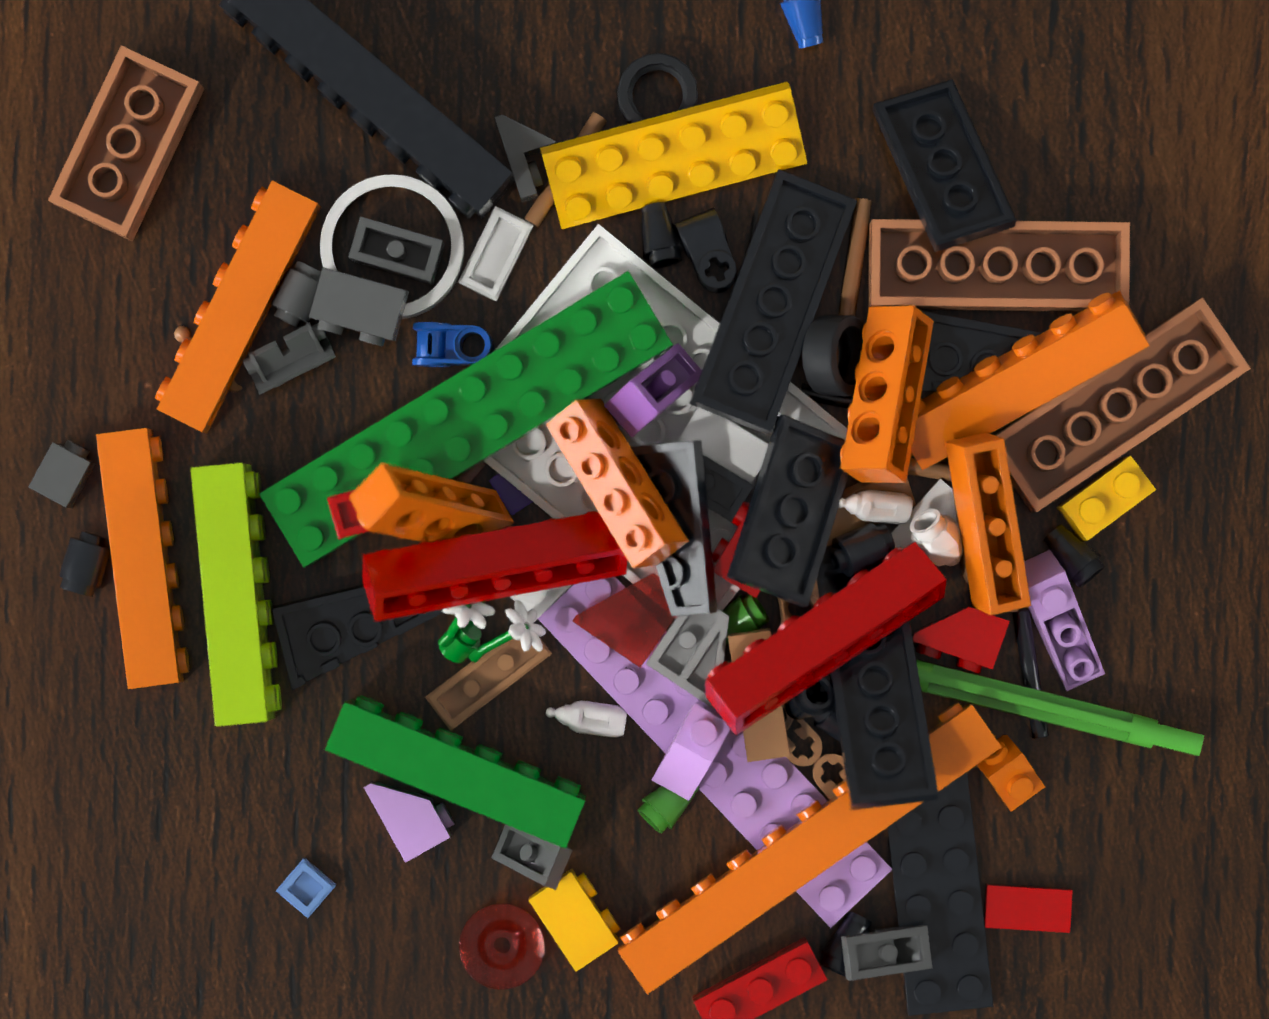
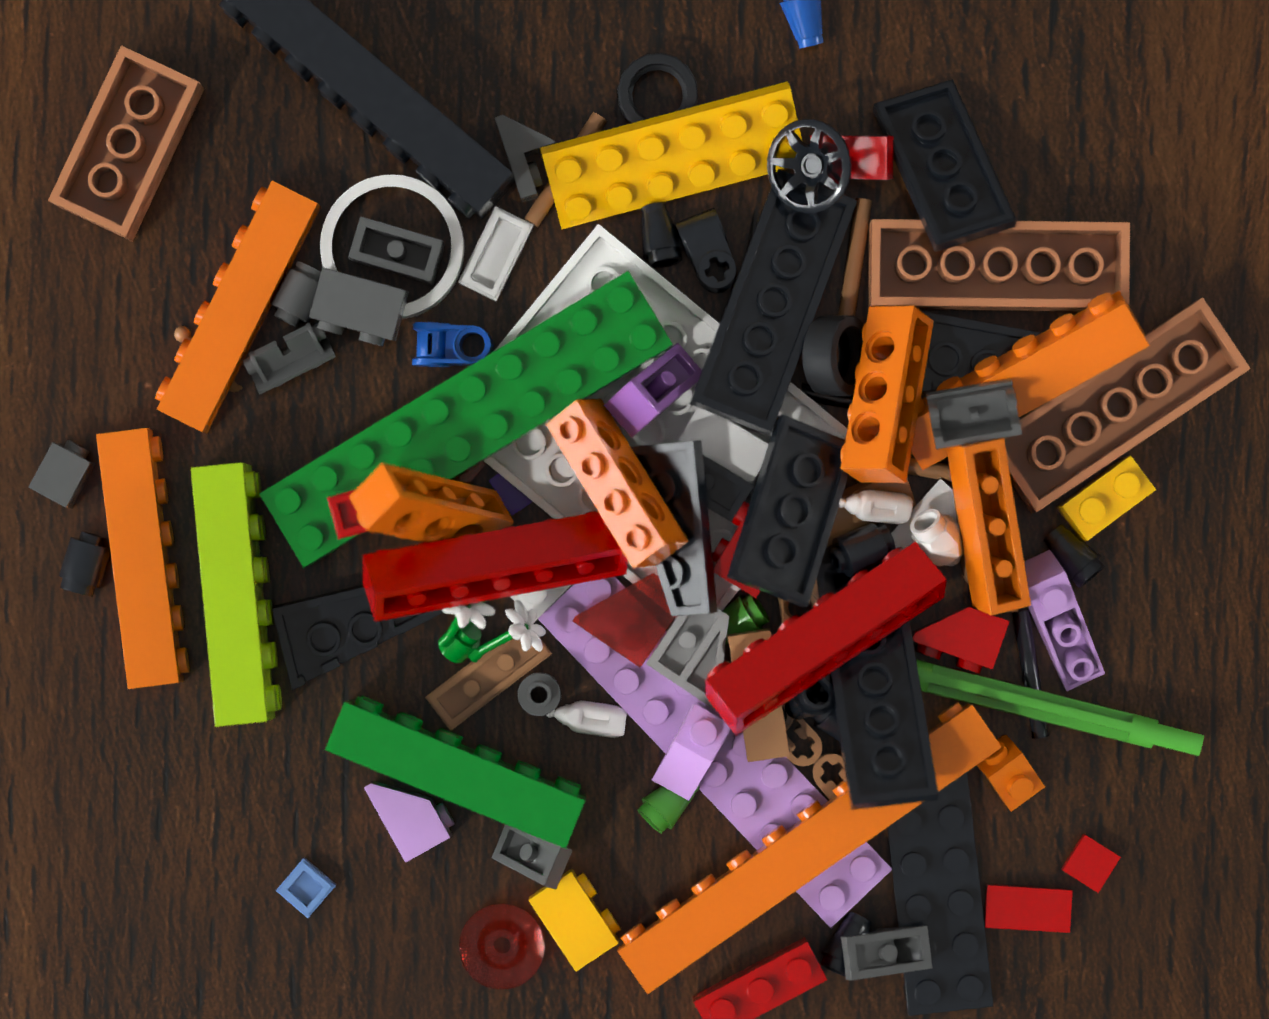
none -> dark grey brick [518,672,561,716]
none -> black wheel [767,119,852,213]
none -> red tile [810,135,893,180]
none -> dark grey hinge [926,378,1022,449]
none -> red tile [1061,834,1121,893]

